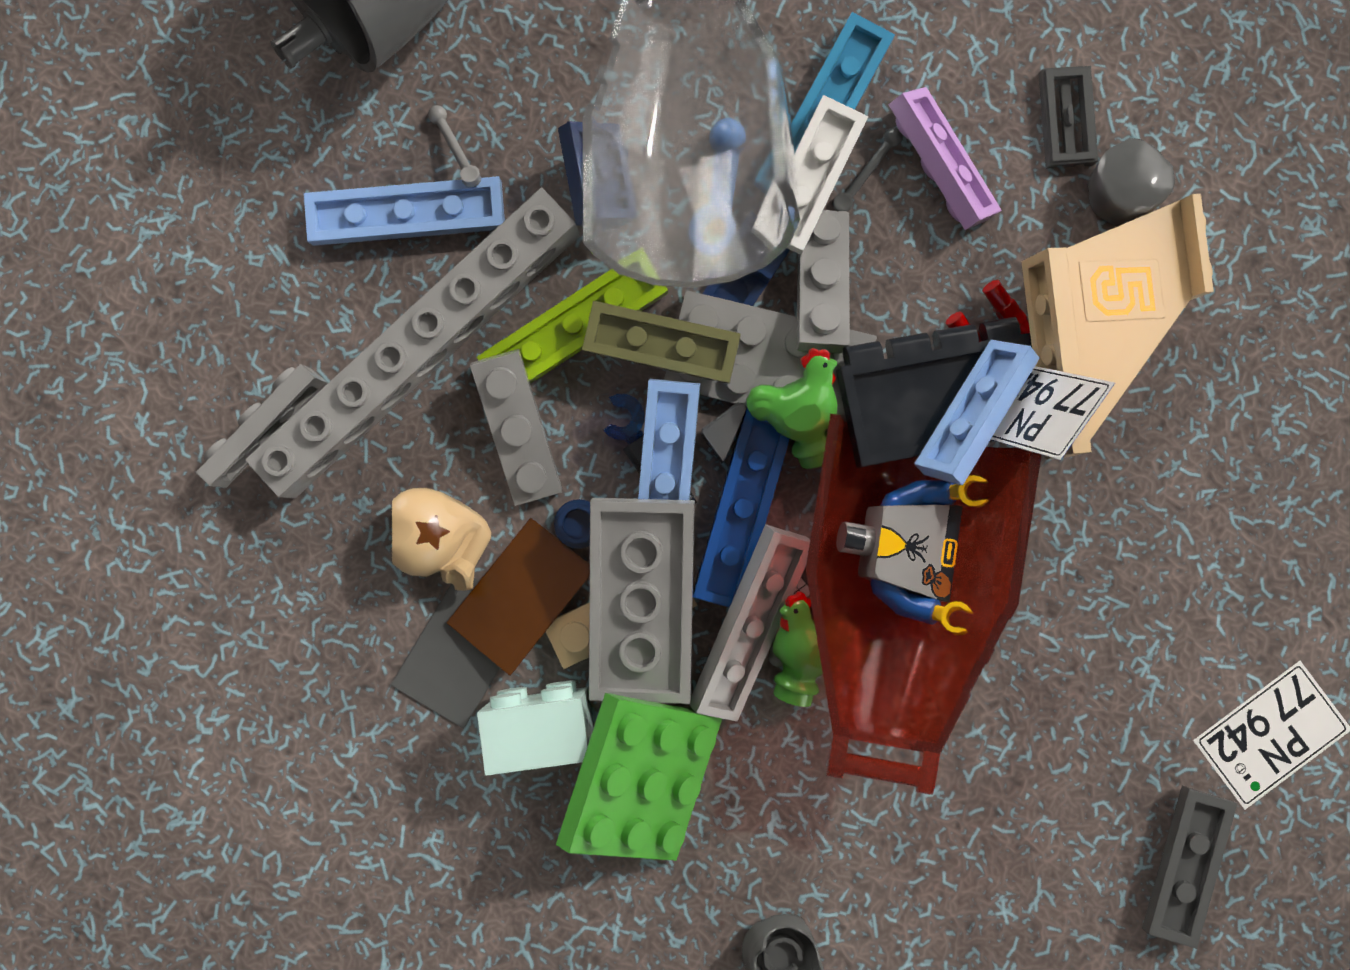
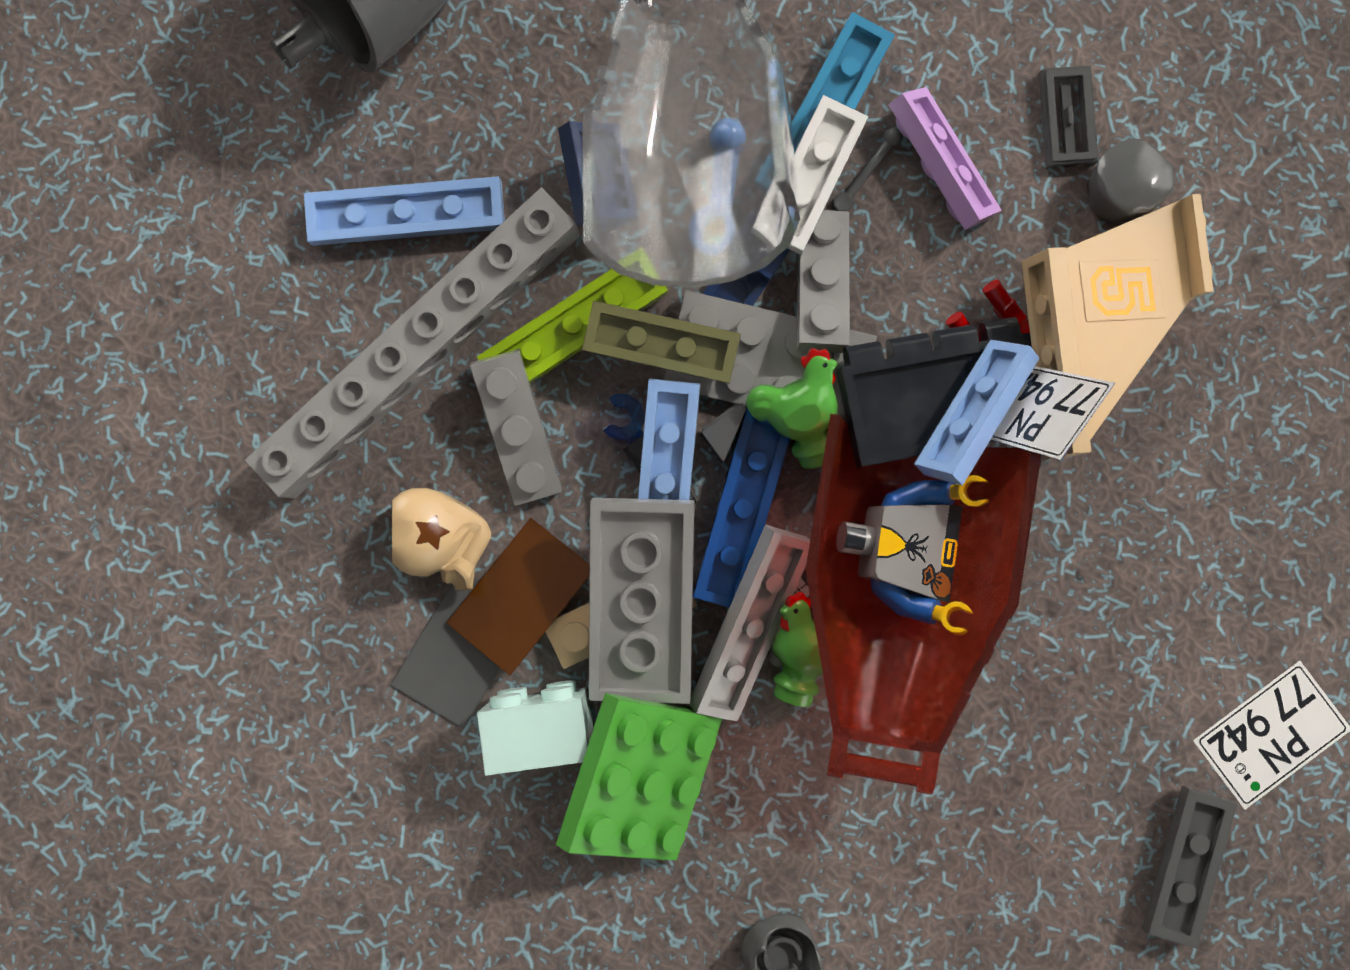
light grey plate [196,364,327,488] -> none
light grey hinge [428,105,481,187] -> none
dark blue plate [554,499,590,548] -> none

